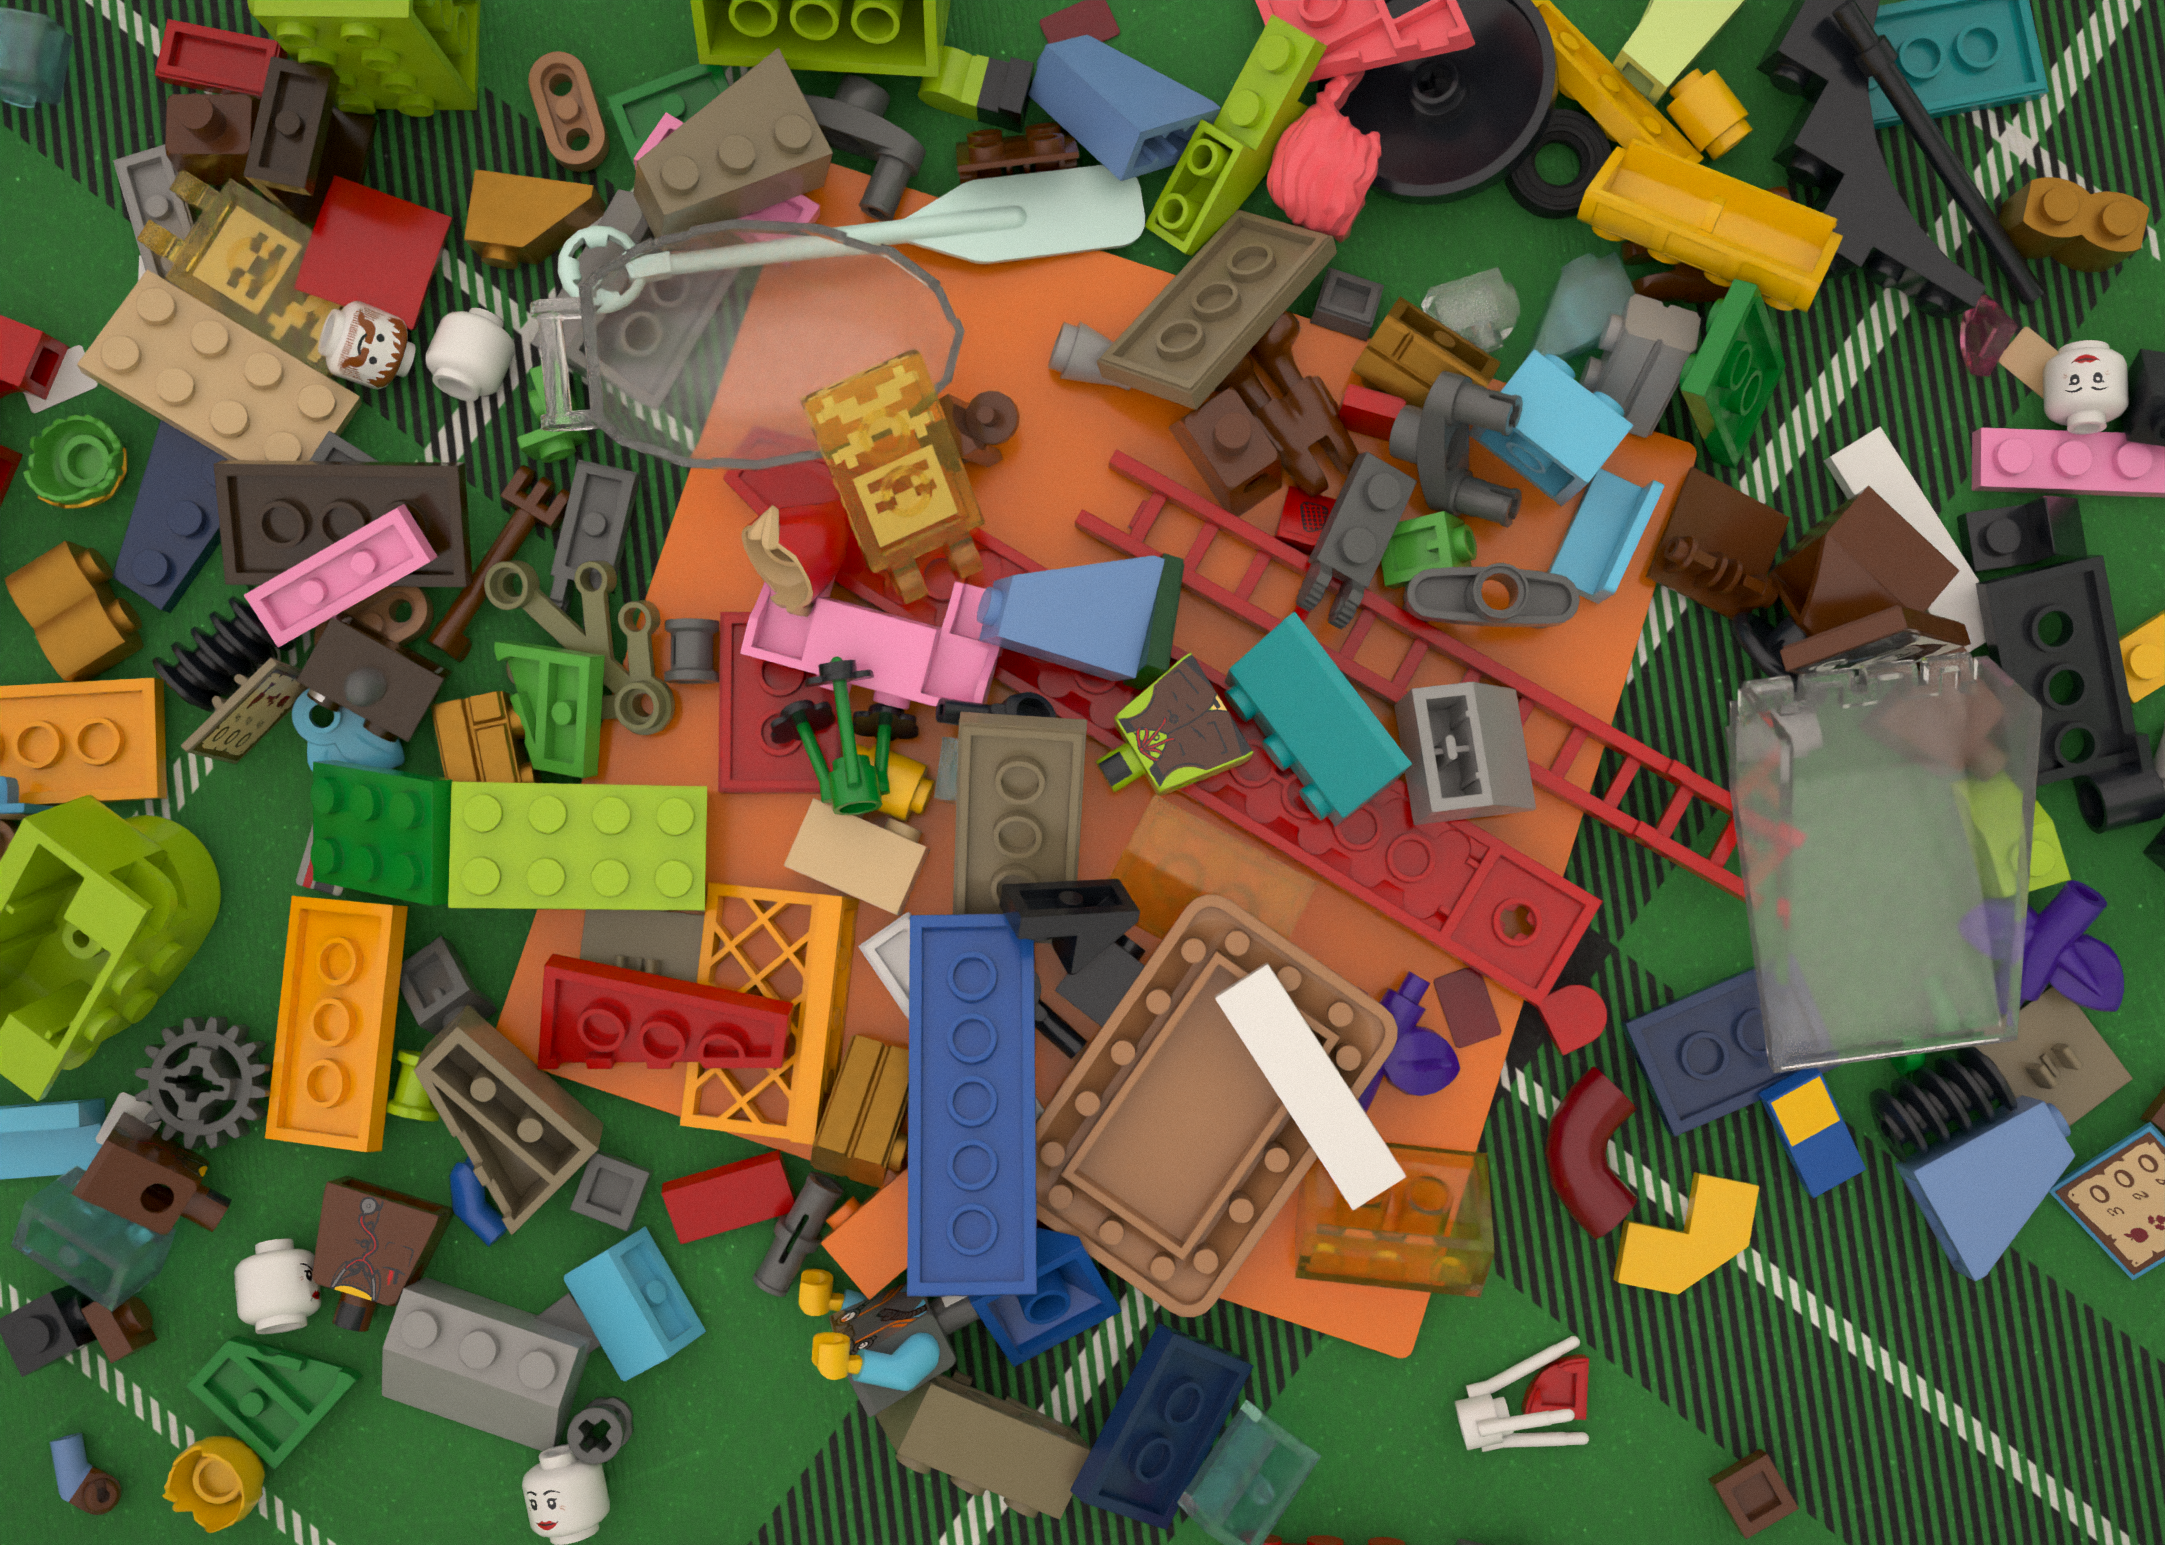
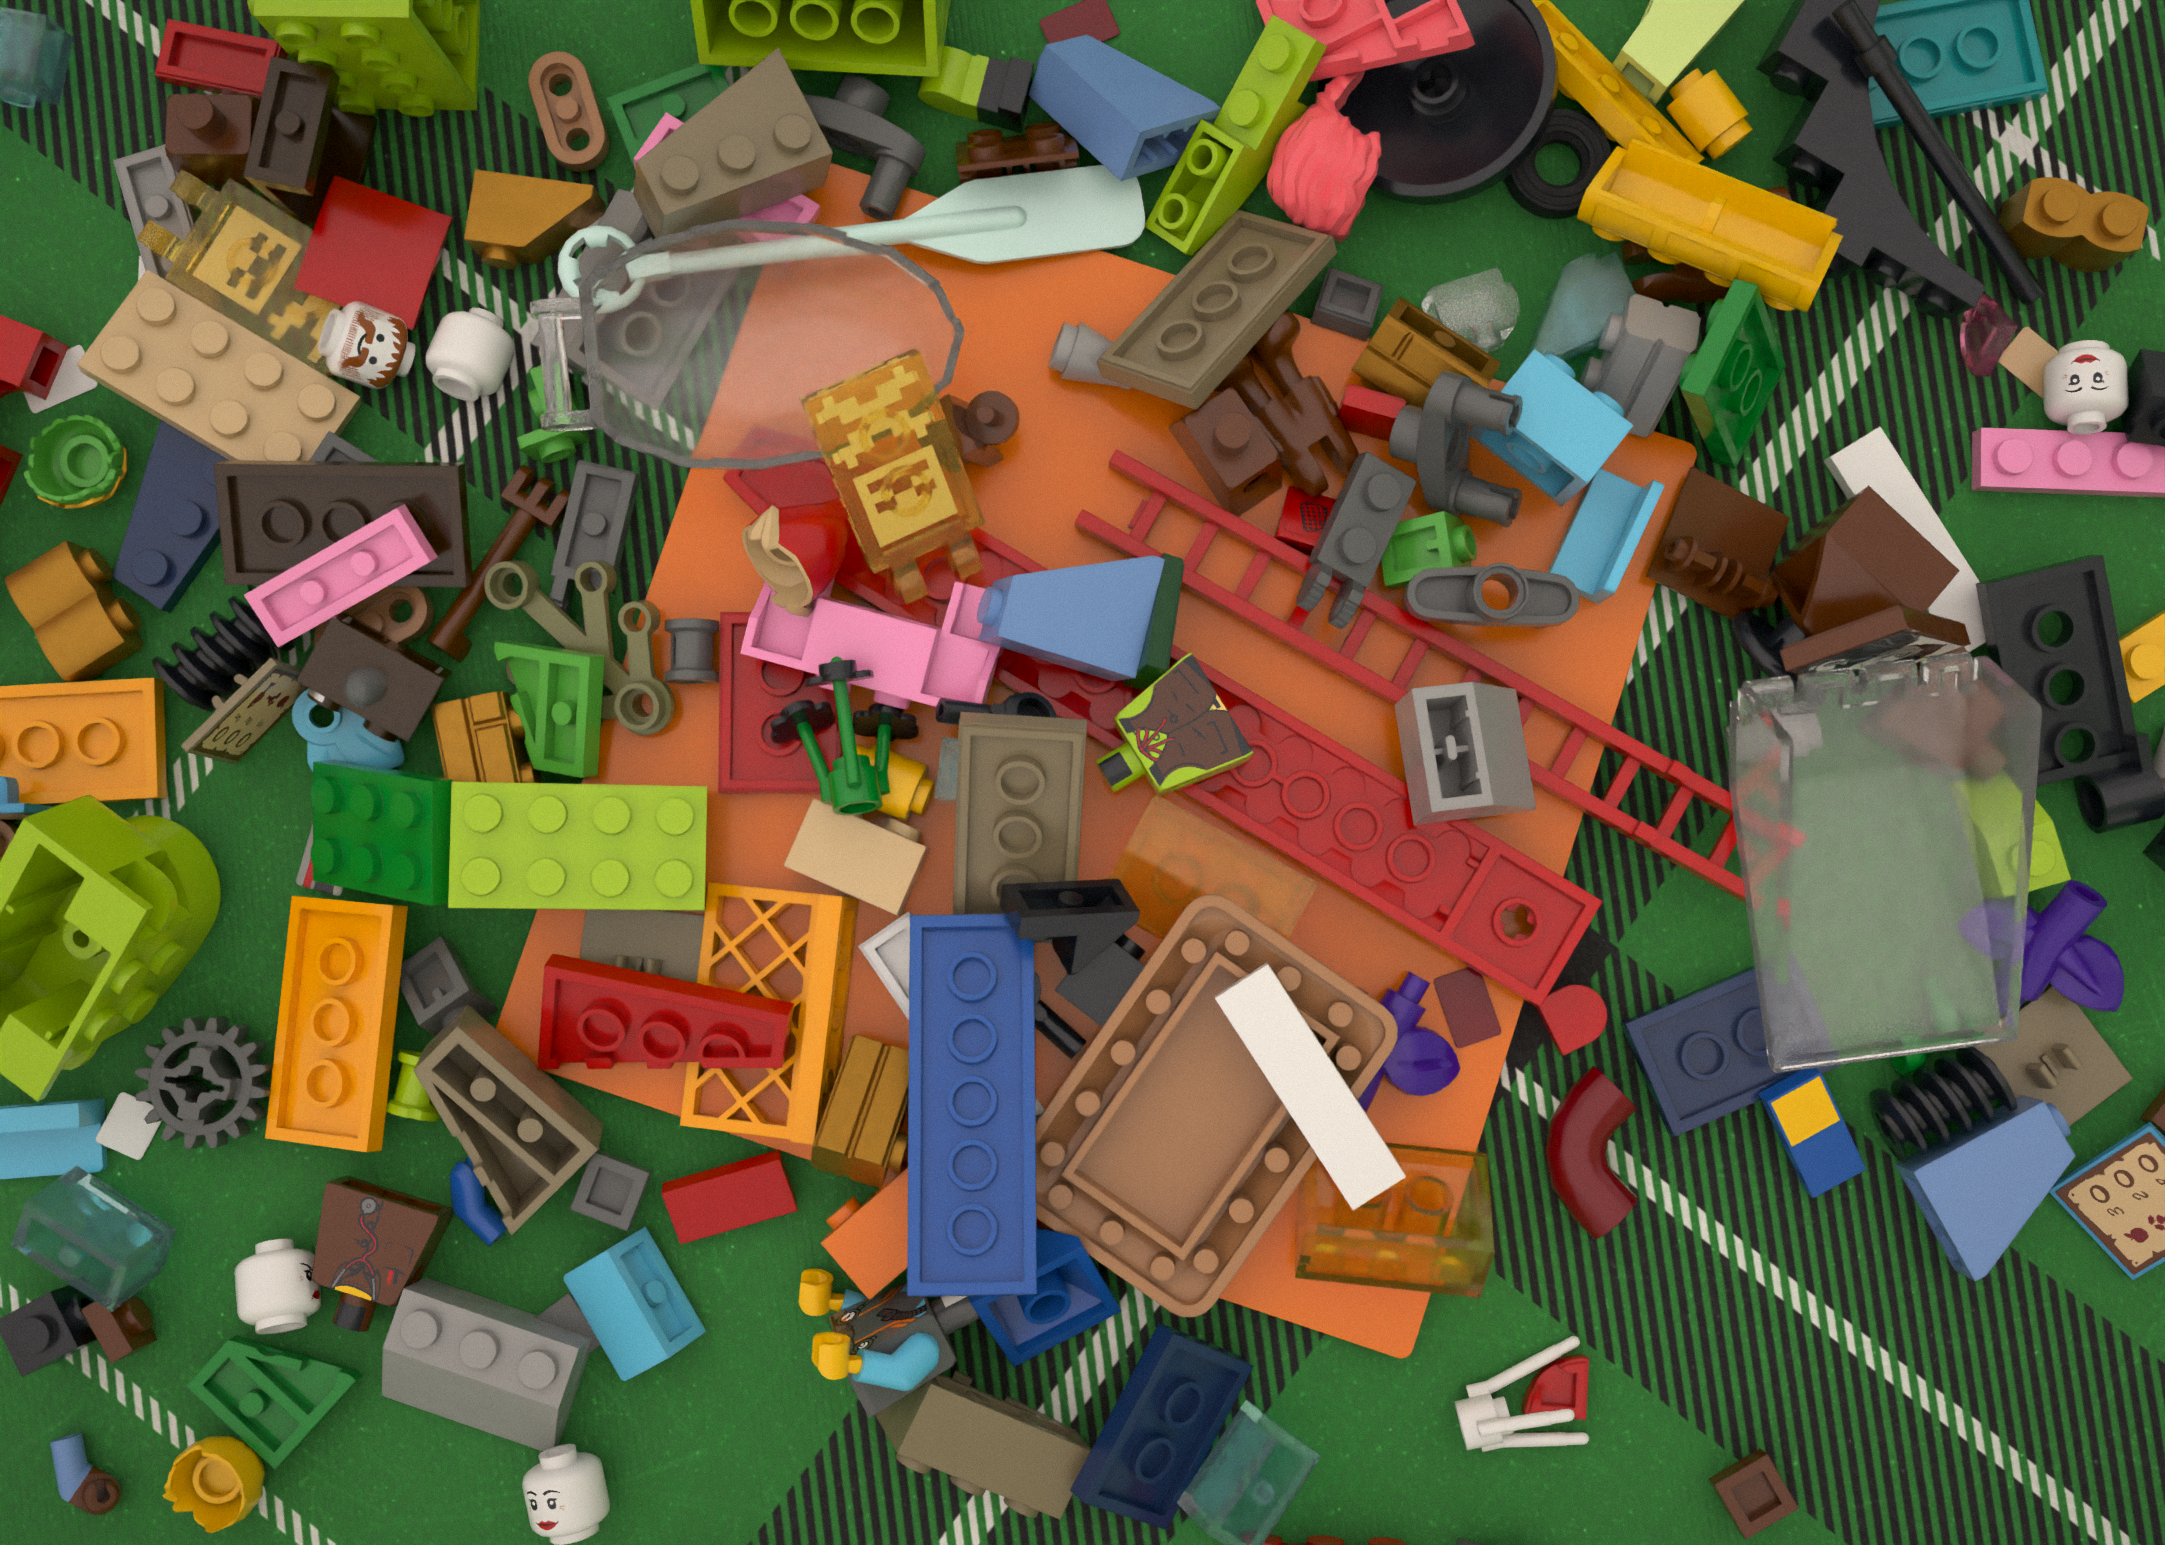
reddish brown torso [71,1112,232,1235] -> none
dark grey bush [567,1396,634,1464] -> none
dark grey pin [752,1171,844,1297] -> none
teal slope [1224,612,1412,827] -> none
yellow tile [1613,1172,1759,1295] -> none
black slope [1957,496,2087,574] -> none

